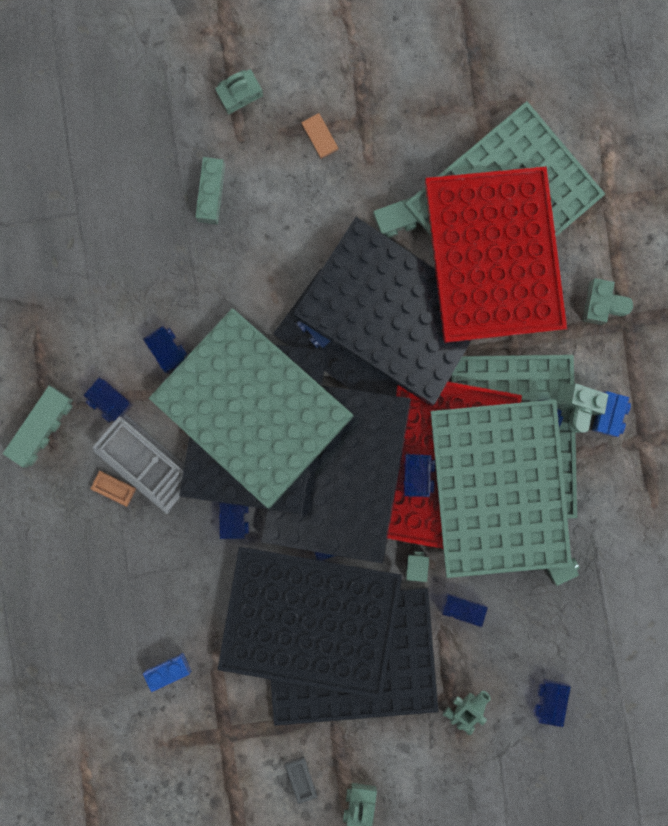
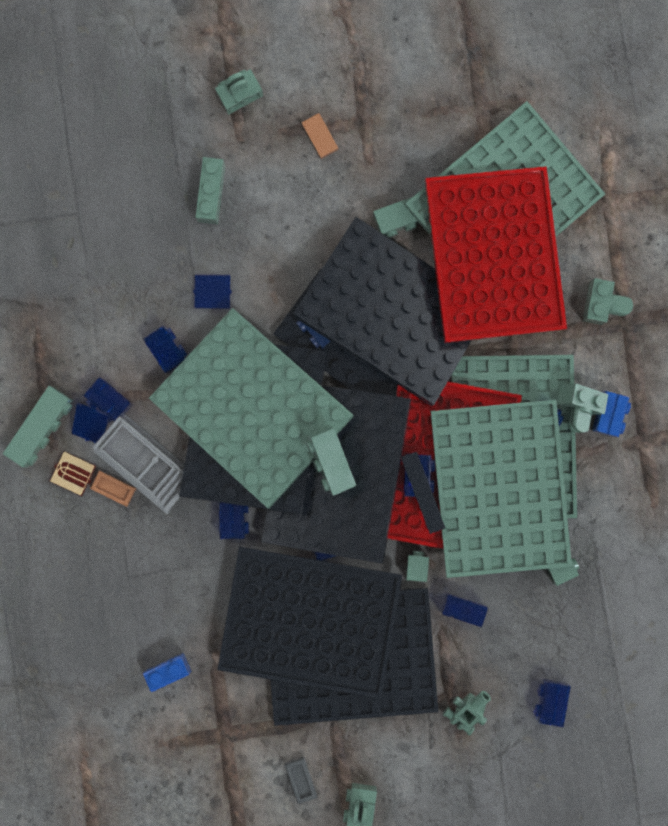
none -> piece [49,451,96,496]
none -> clear blue piece [72,403,110,443]
none -> clear blue piece [193,275,232,309]
none -> sand green brick [306,425,356,496]
none -> black sticker [401,452,445,534]

